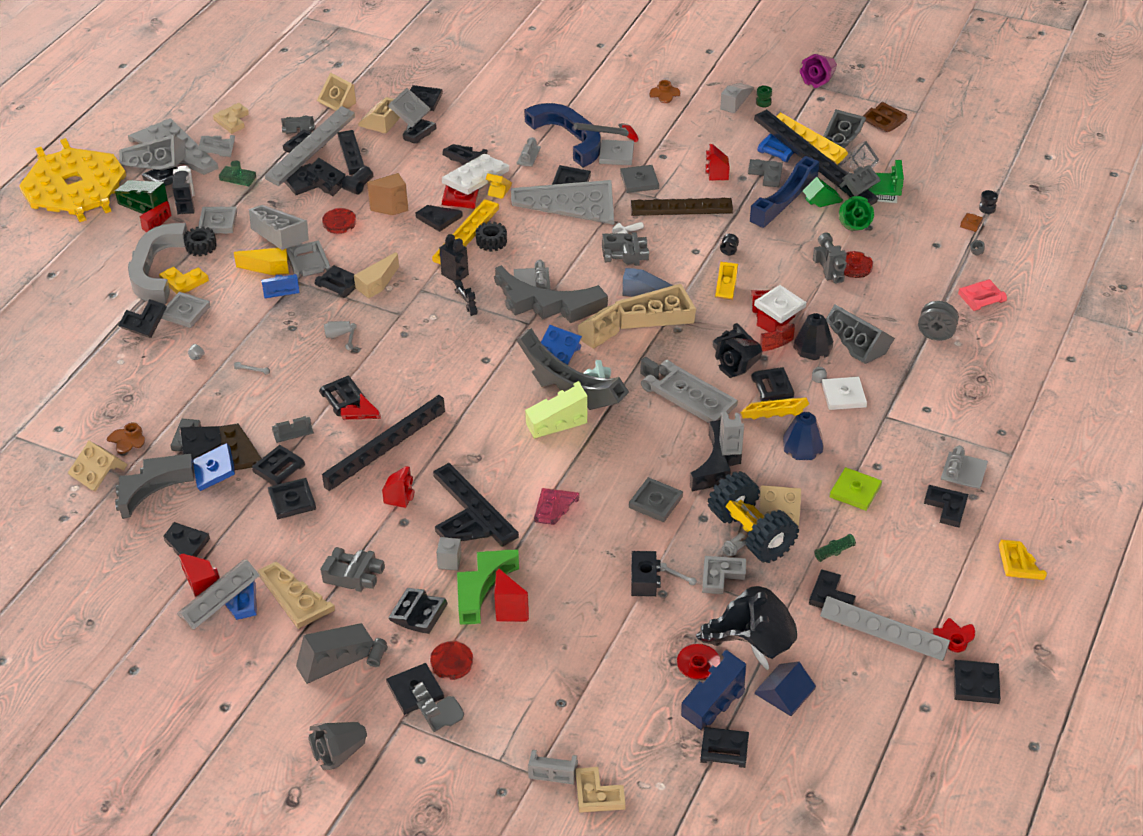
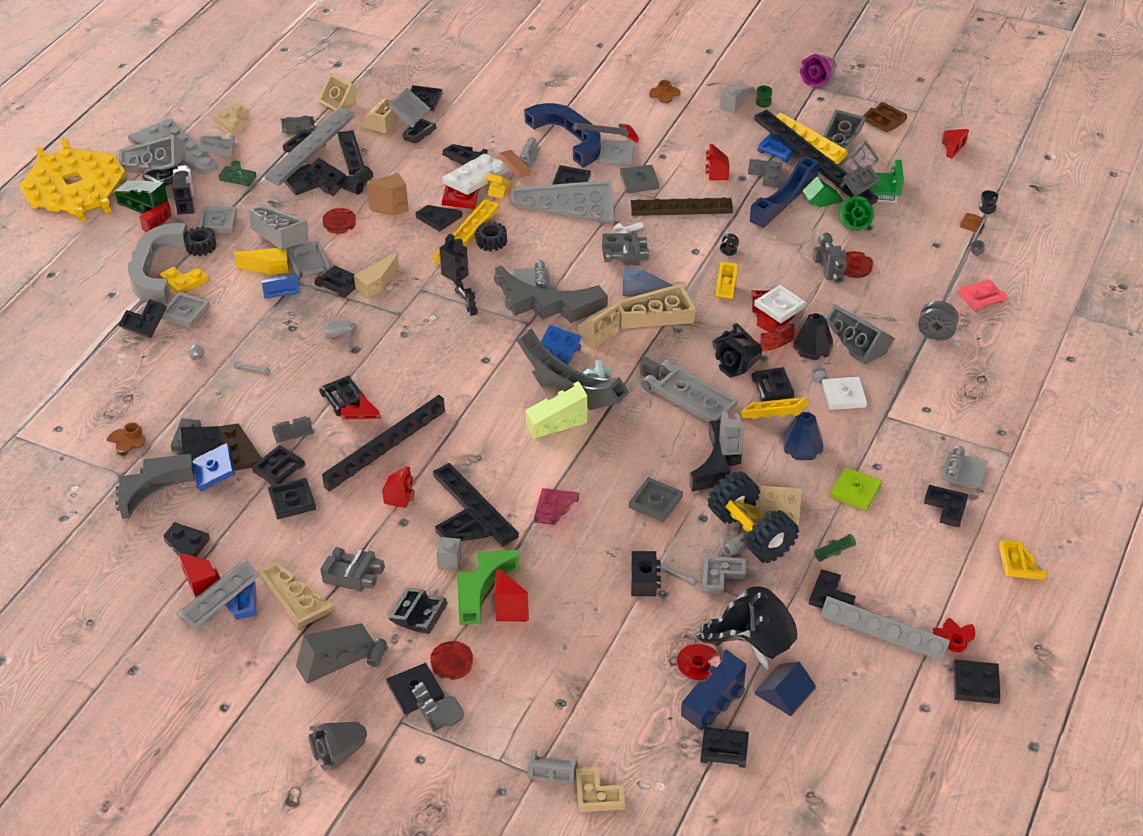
tan bracket [68,440,128,491] -> none
none -> nougat tile [498,150,532,178]
none -> red slope [942,129,969,159]

